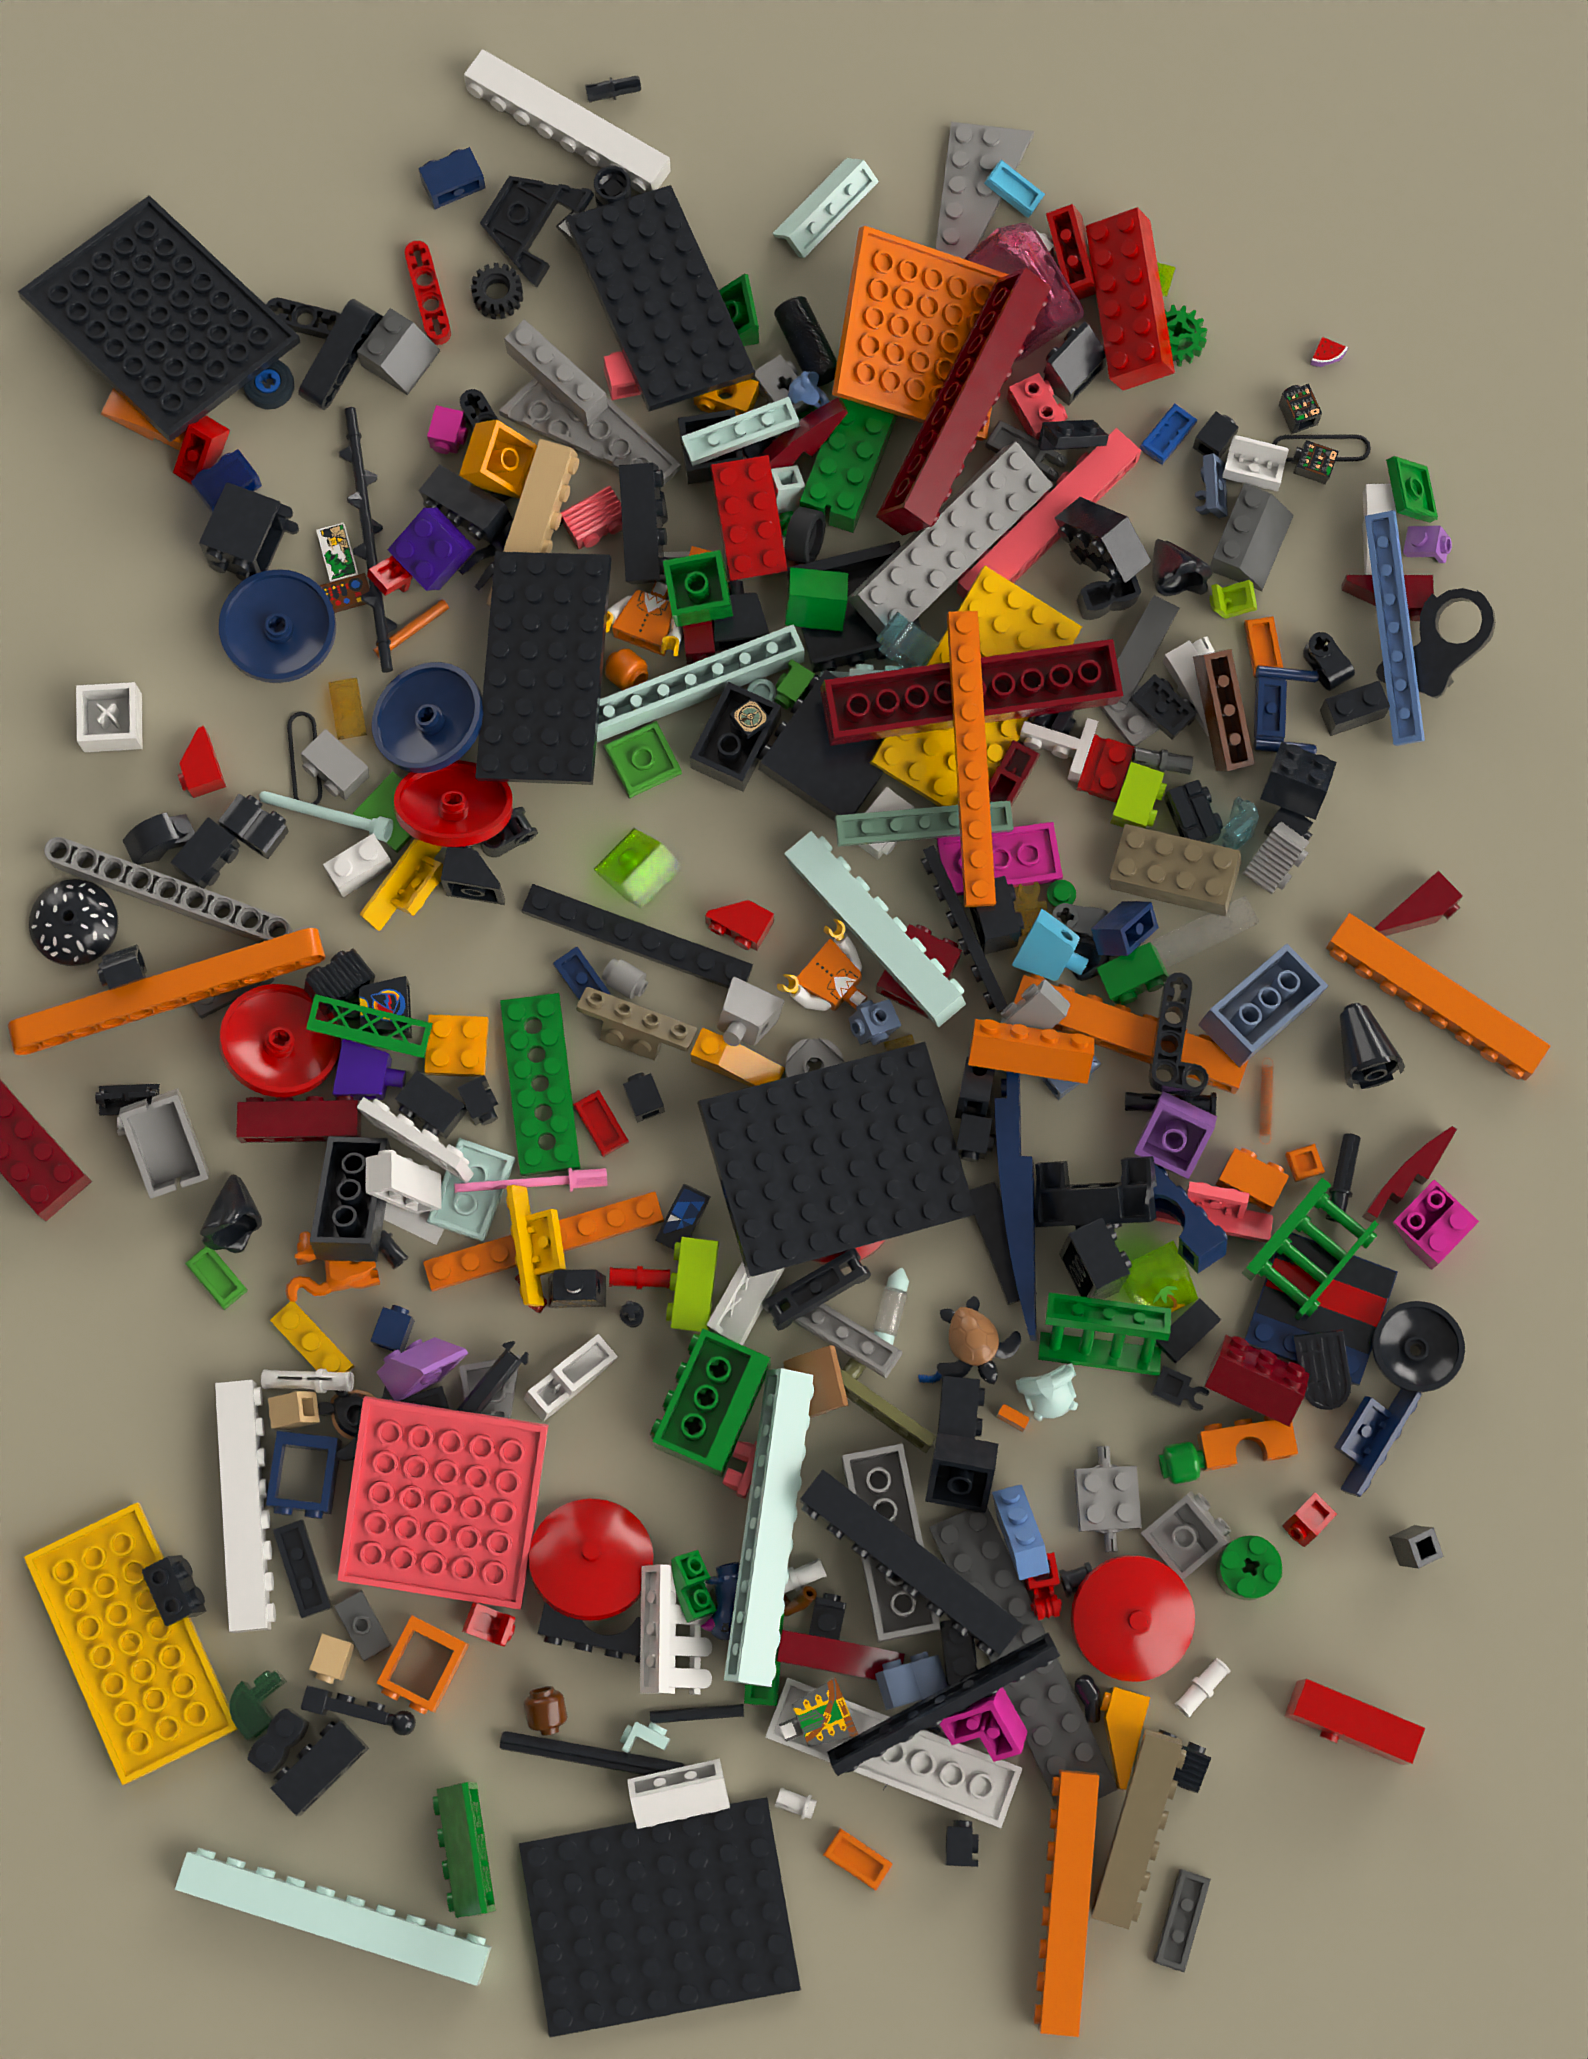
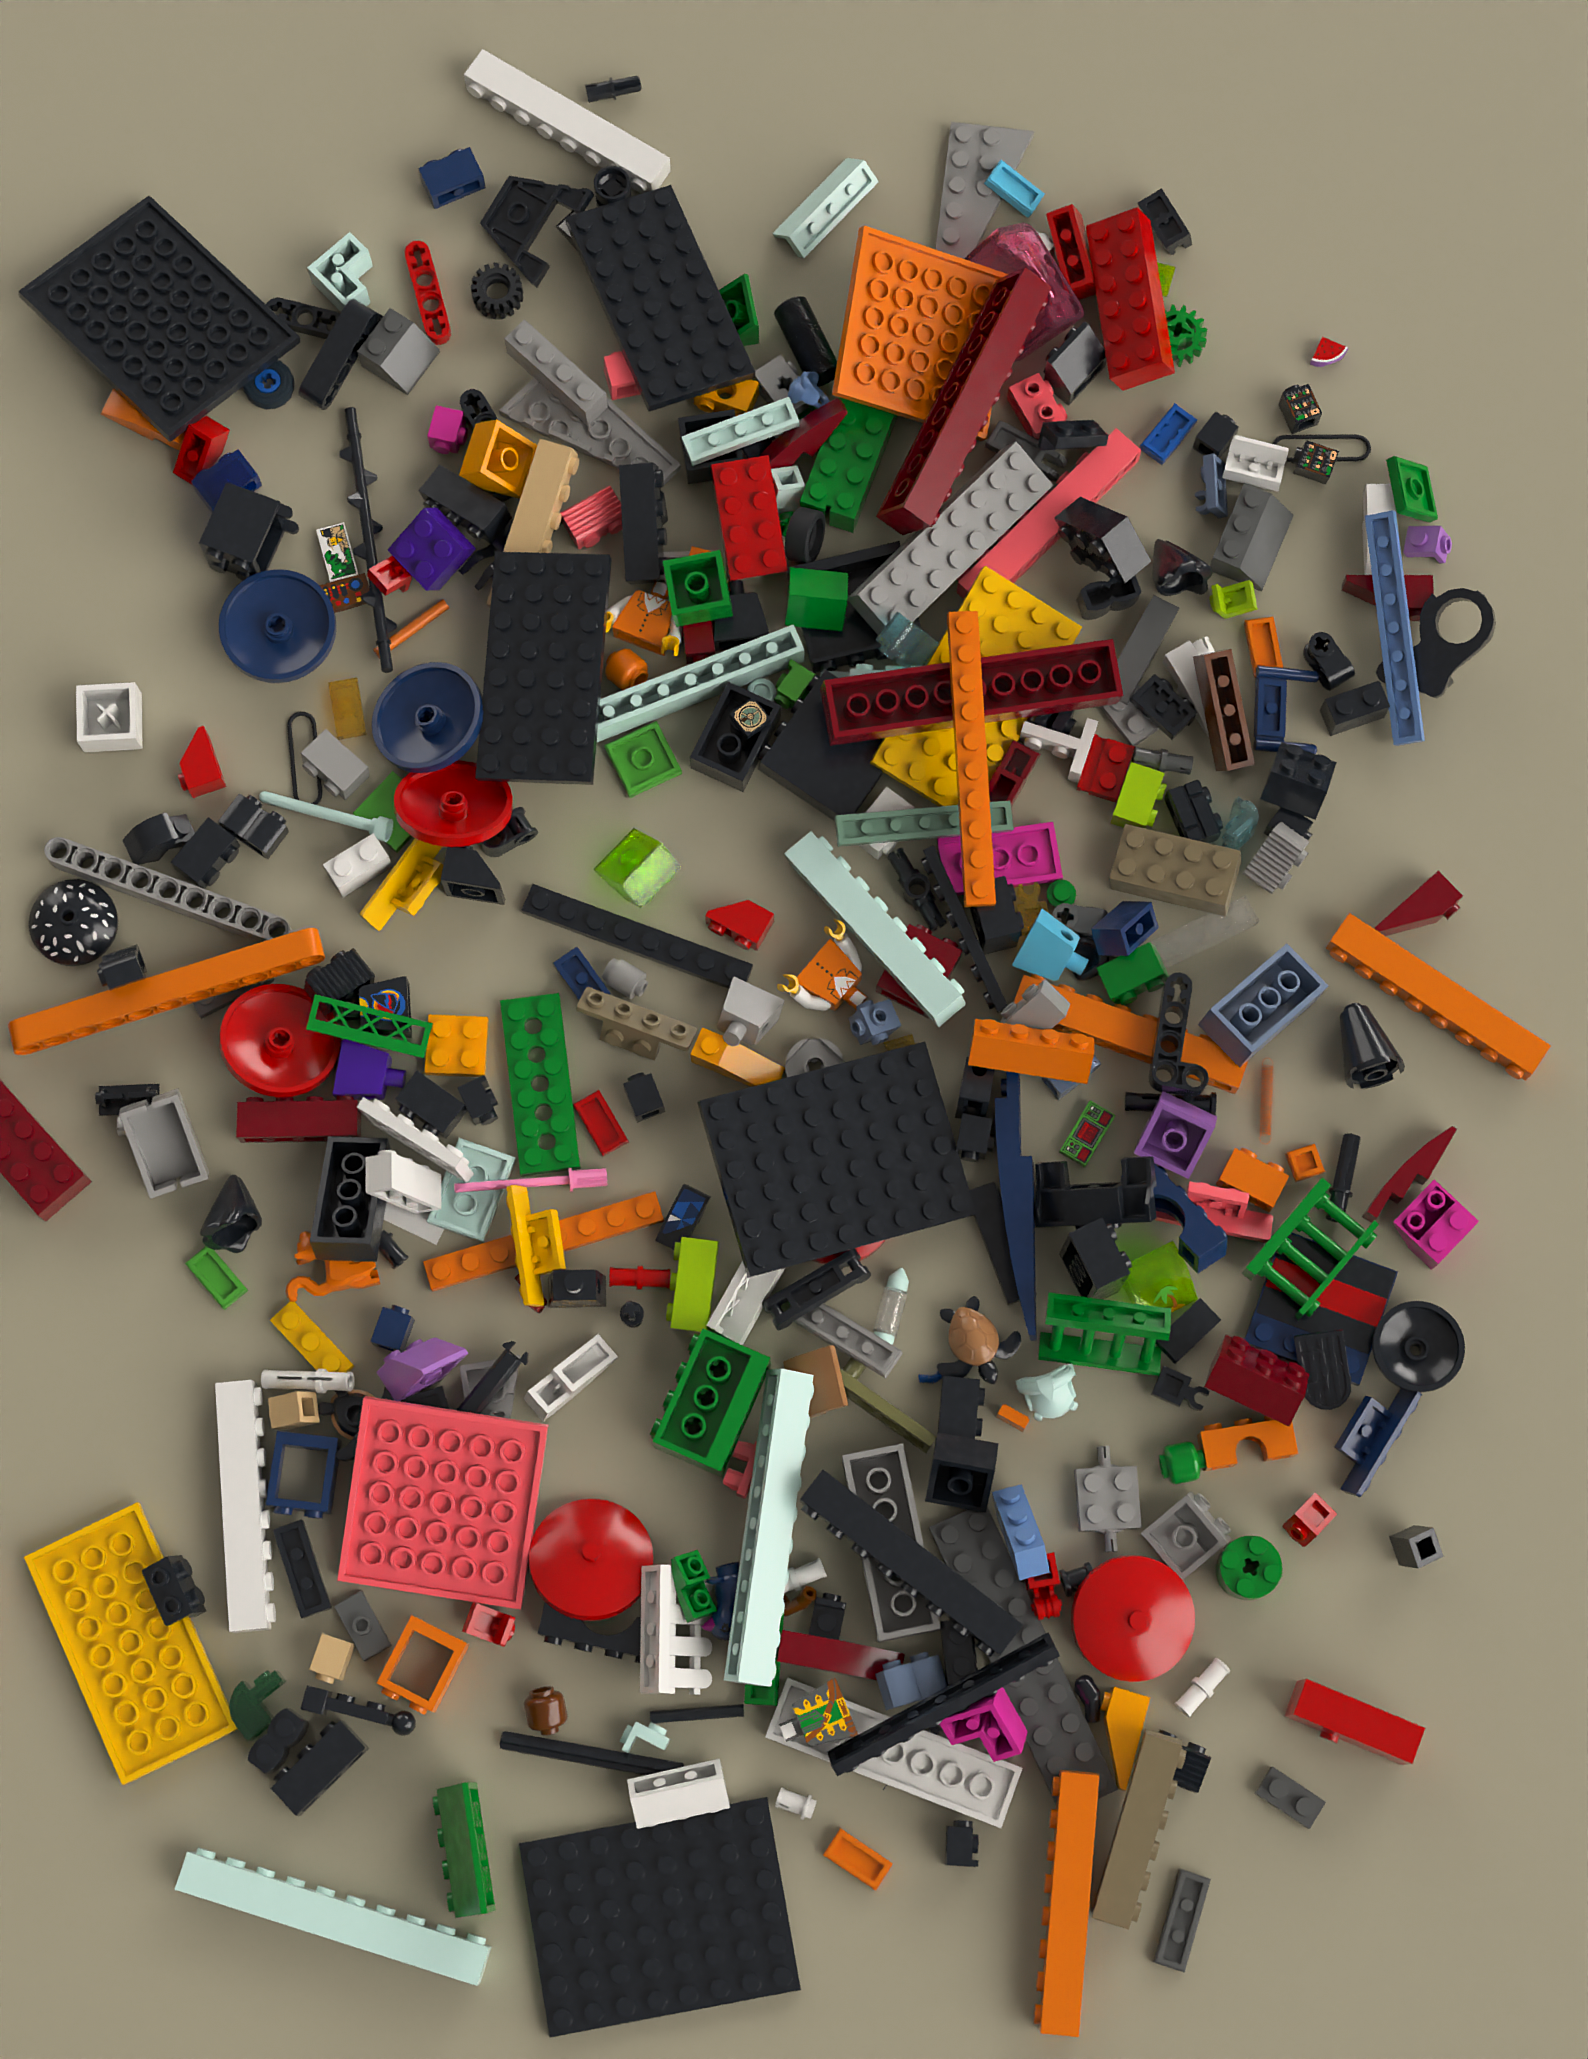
none -> light aqua brick [307,232,373,312]
none -> black pin [887,847,947,932]
none -> tile [1059,1100,1116,1167]
none -> black hinge [1138,188,1192,255]
none -> dark grey plate [1255,1766,1326,1829]

